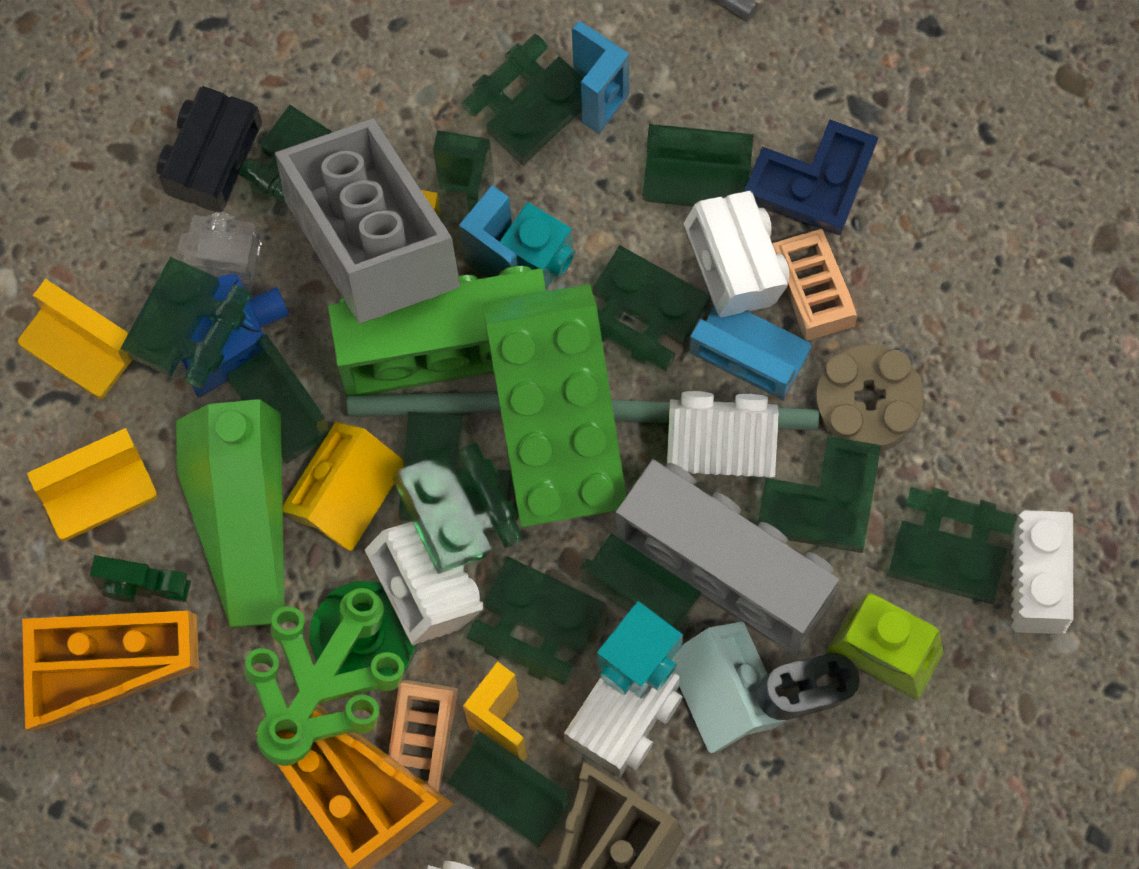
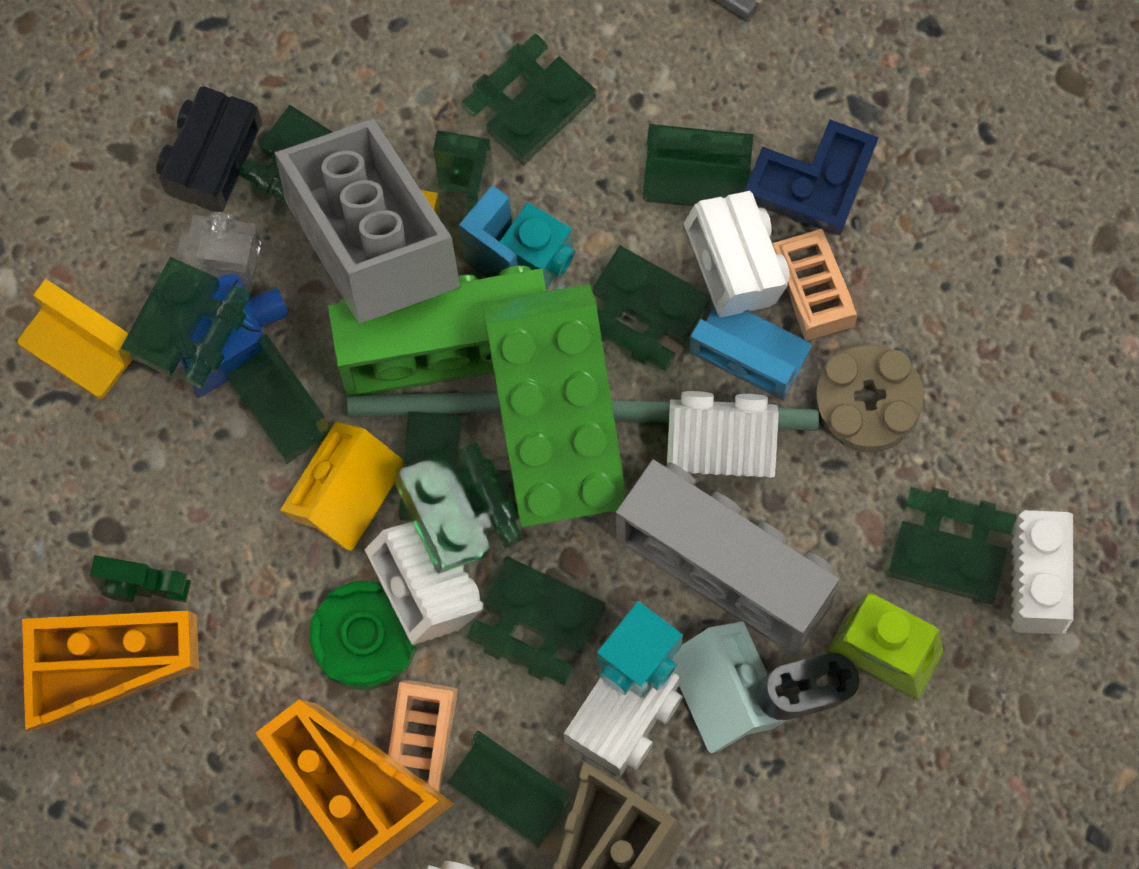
yellow panel [27,428,158,542] -> none
bright green wedge [176,399,285,628] -> none
bright green plant [244,588,404,766] -> none
yellow panel [463,661,527,766] -> none
dark azure panel [572,21,629,134] -> none
clear green panel [580,533,701,630] -> none
clear green plate [757,436,881,553] -> none

